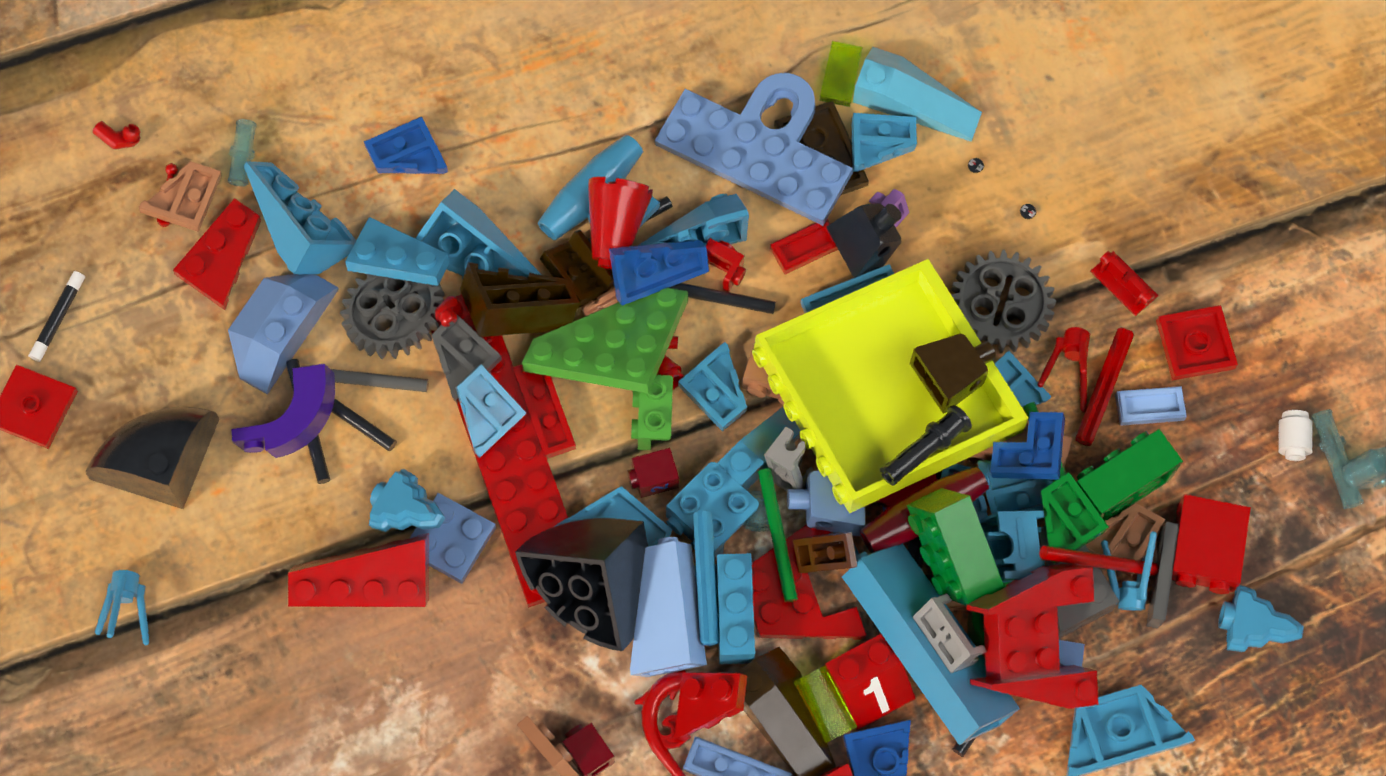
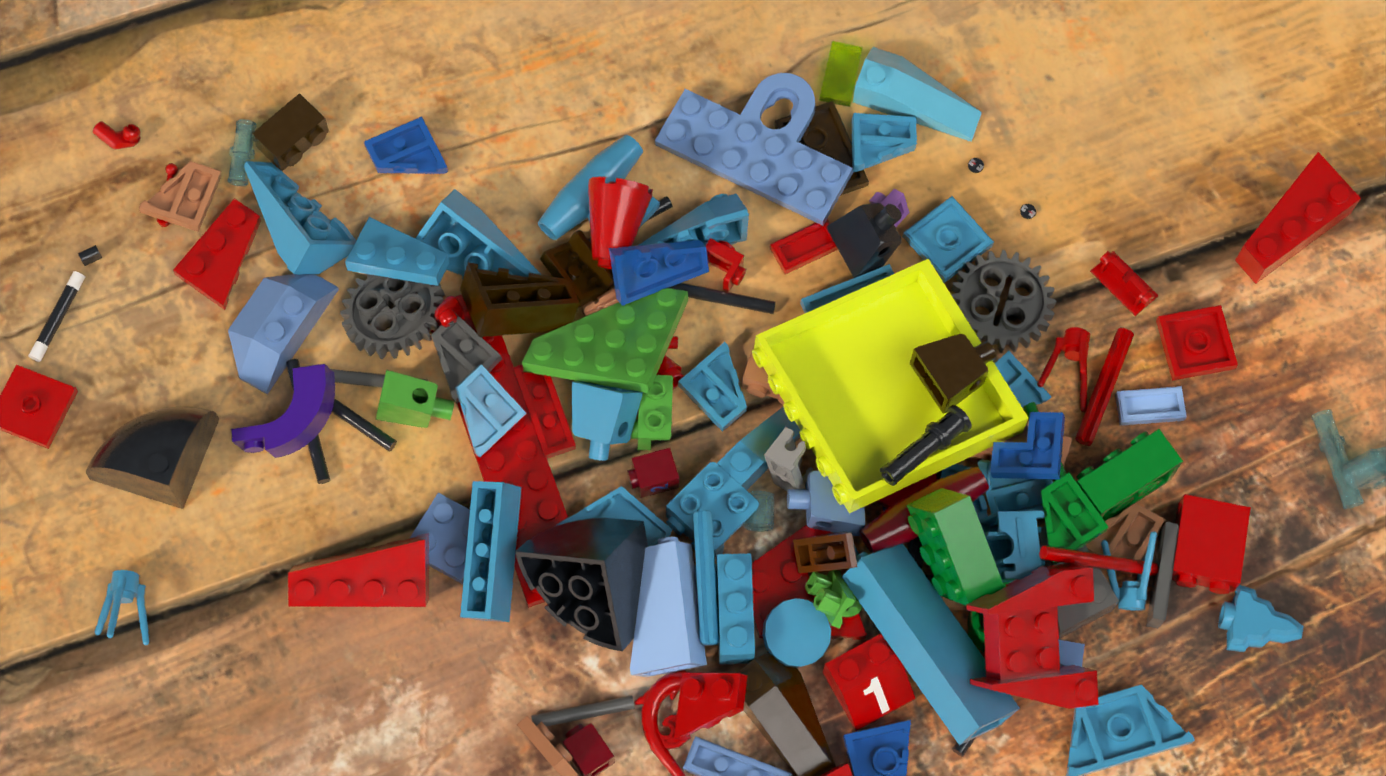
dark azure rock [369,469,445,532] -> none
green bar [758,468,798,602] -> none
clear neon green tile [794,665,857,743] -> none
light grey hinge [912,594,987,673] -> none
white brick [1278,410,1312,461] -> none
none -> black piece [78,245,102,266]
none -> dark brown brick [252,93,329,171]
none -> bright green torso [375,370,455,428]
none -> dark azure brick [460,481,521,622]
none -> dark grey bar [531,695,635,727]
none -> dark azure torso [572,381,643,461]
none -> dark azure tile [762,598,831,667]
none -> bright green hips [805,570,862,628]
none -> dark azure plate [902,196,994,283]
none -> red wedge [1235,152,1361,284]

